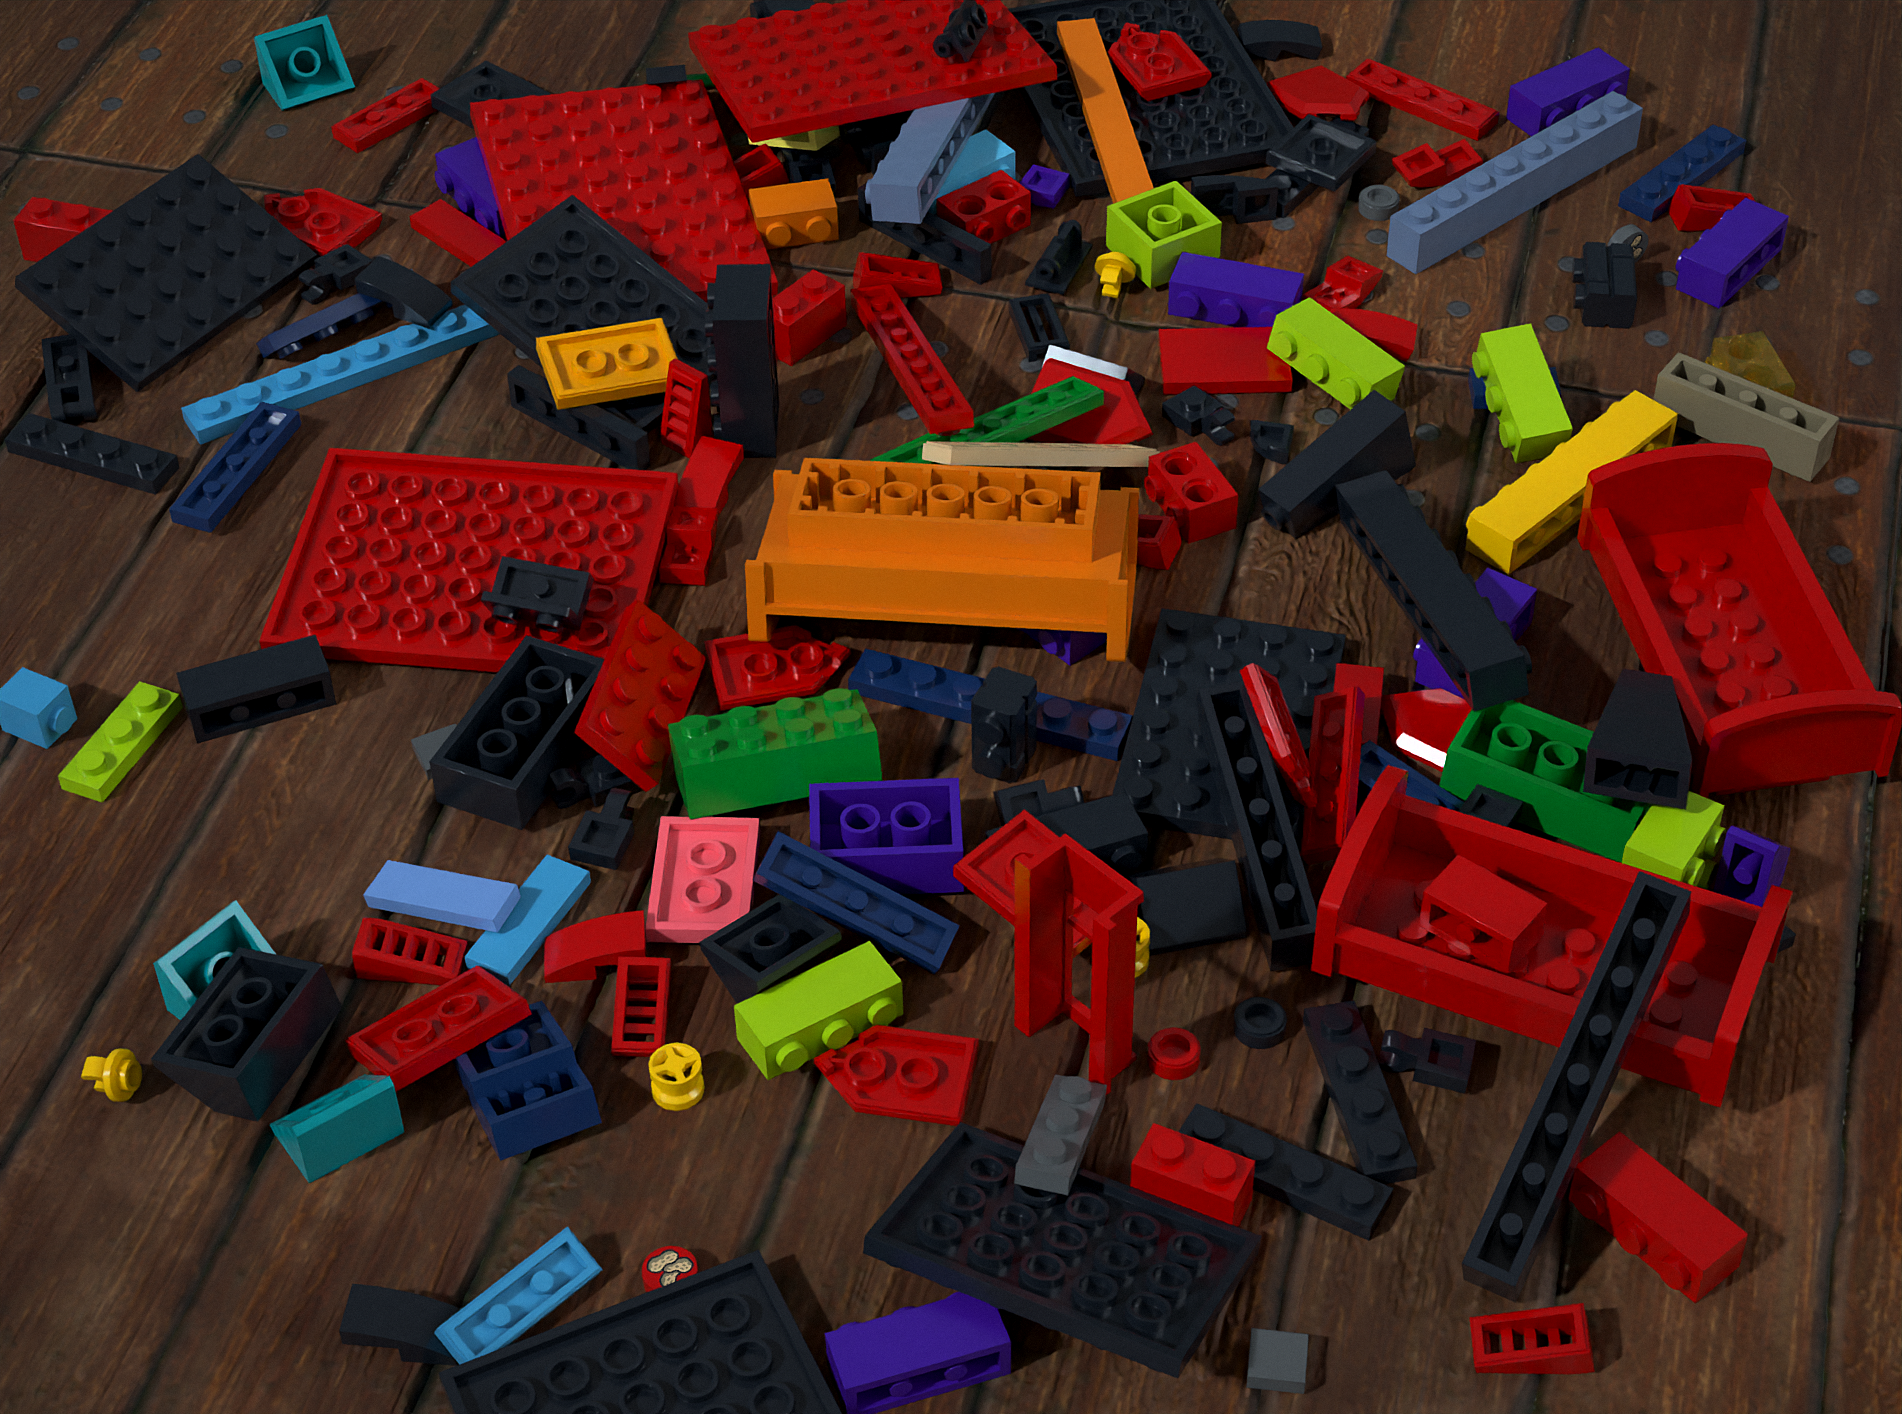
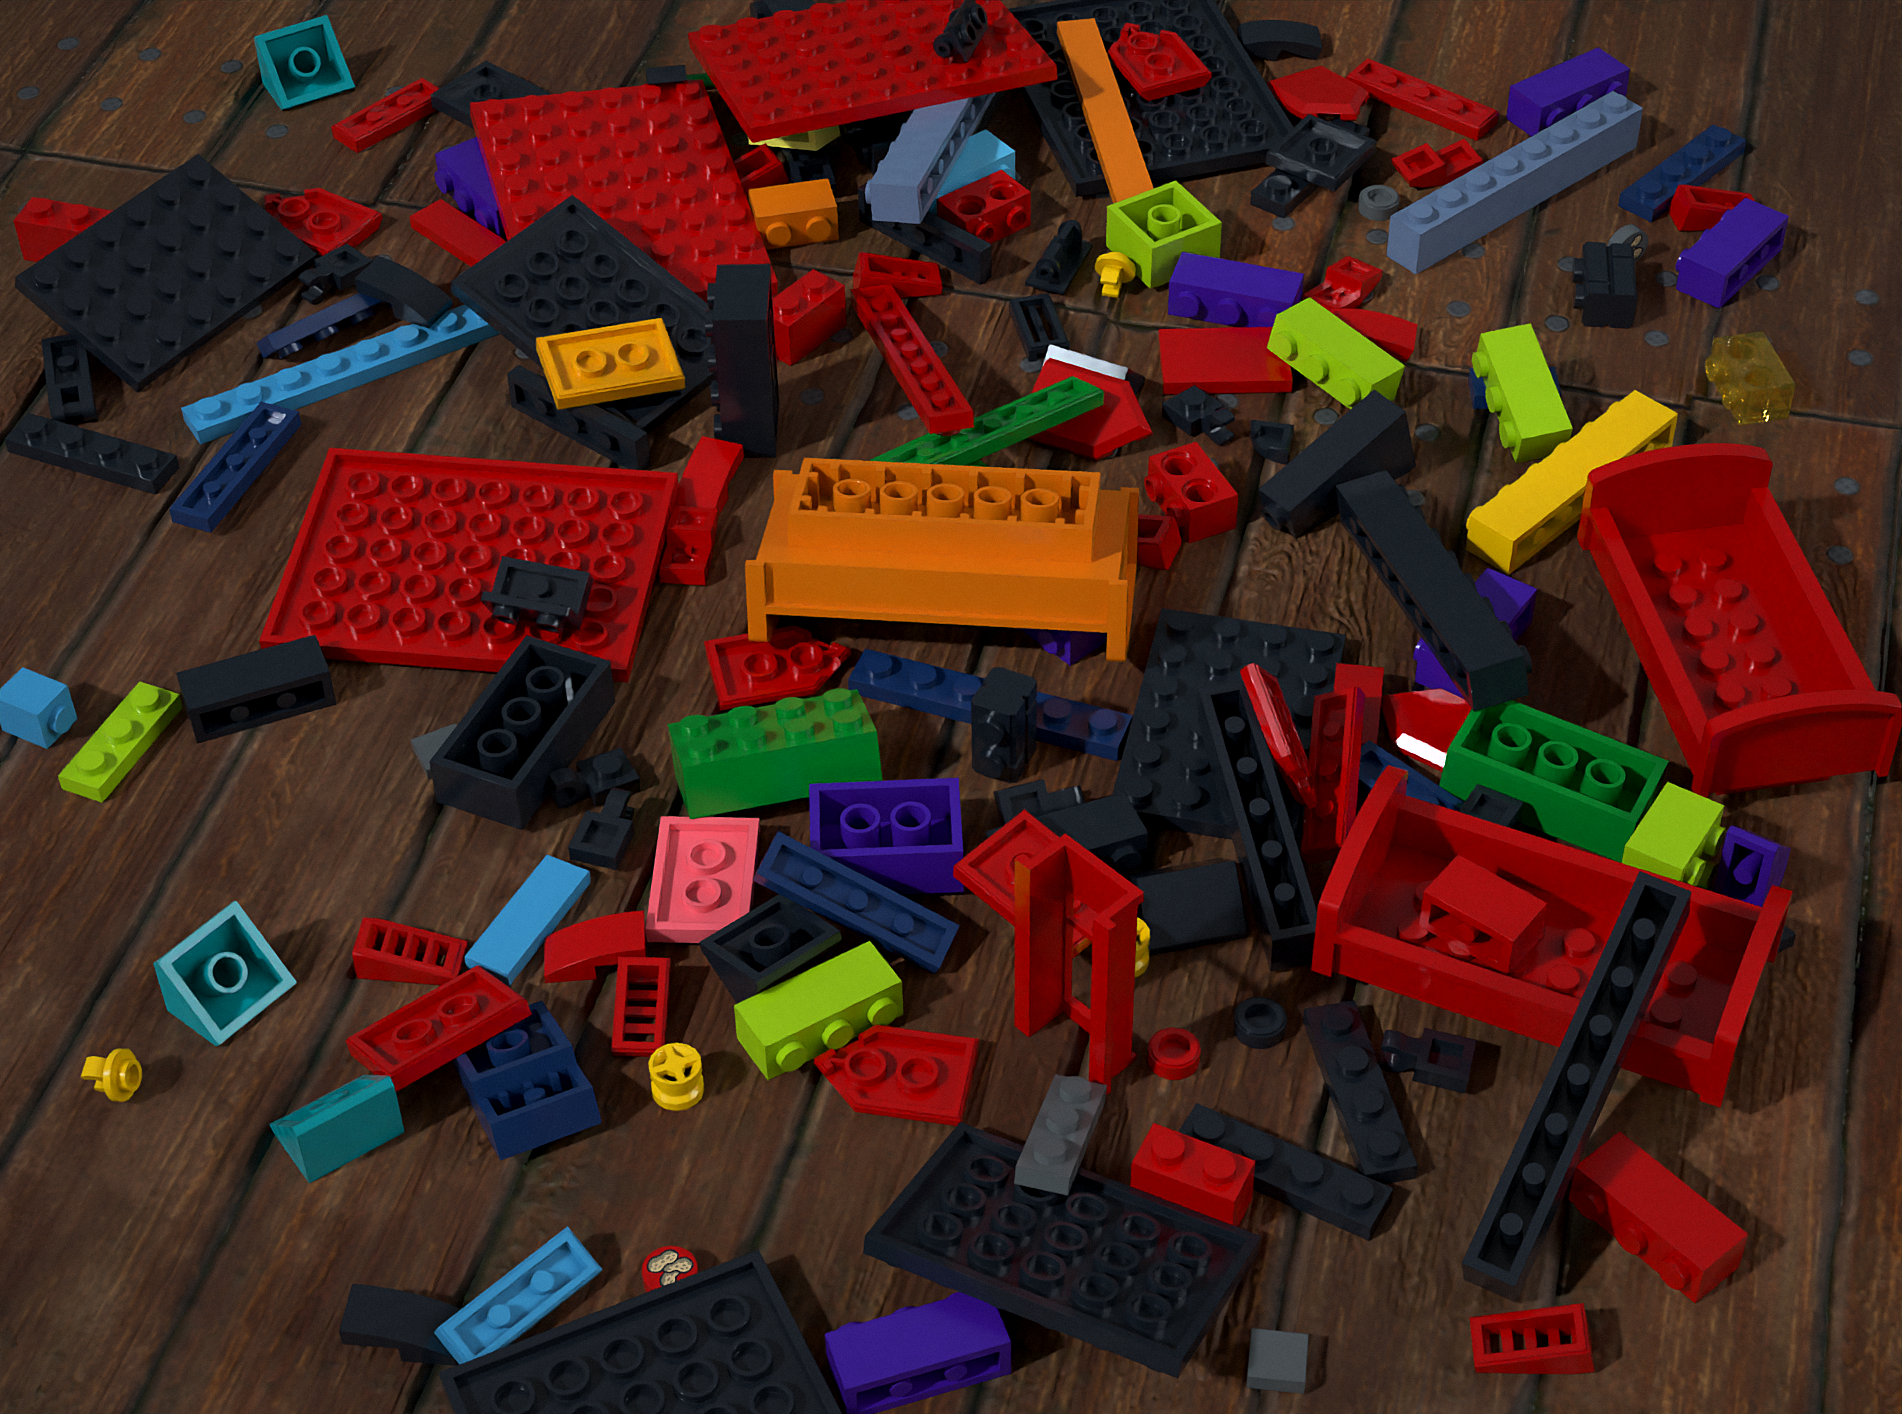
black slope [151,947,342,1122] -> none
medium blue tile [363,860,521,933] -> none
red plate [574,599,707,792] -> none
red slope [661,358,713,458] -> none
tan tile [922,441,1159,467] -> none
dark purple plate [1020,164,1070,209] -> none
black slope [1191,175,1278,224] -> none
black slope [1583,669,1693,810] -> none
dark tan brick [1653,352,1839,482] -> none

